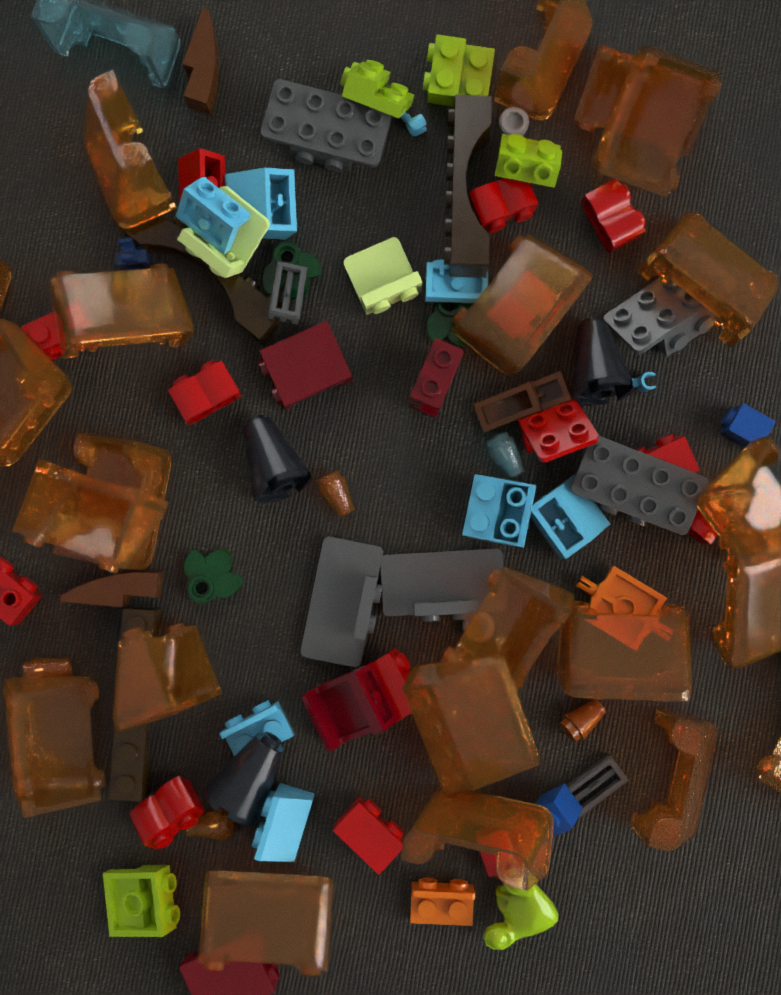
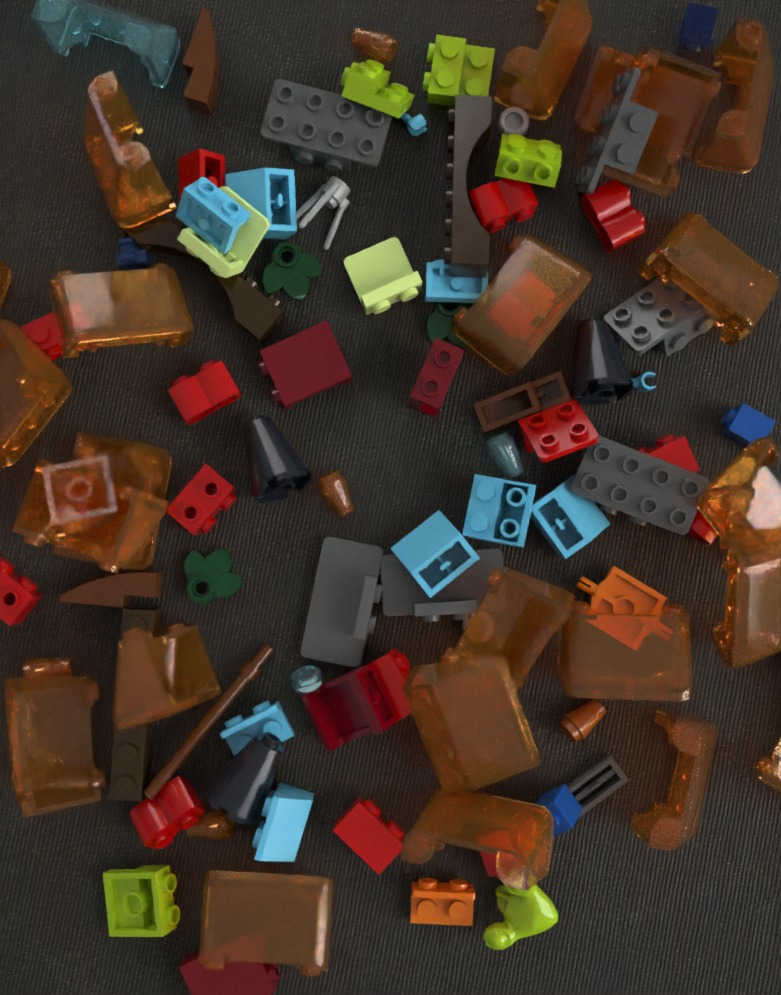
dark grey tile [267,261,307,325] -> none
none -> clear orange slope [42,454,119,540]
none -> reddish brown bar [143,643,274,800]
none -> red brick [165,464,238,536]
none -> clear light blue tile [290,666,323,693]
none -> light grey plant [296,176,350,250]
none -> clear orange cone [351,27,398,64]
none -> medium azure slope [391,510,480,598]
none -> dark grey bracket [575,67,659,195]
none -> clear blue bracket [678,3,719,52]
none -> clear orange windscreen [695,16,775,173]

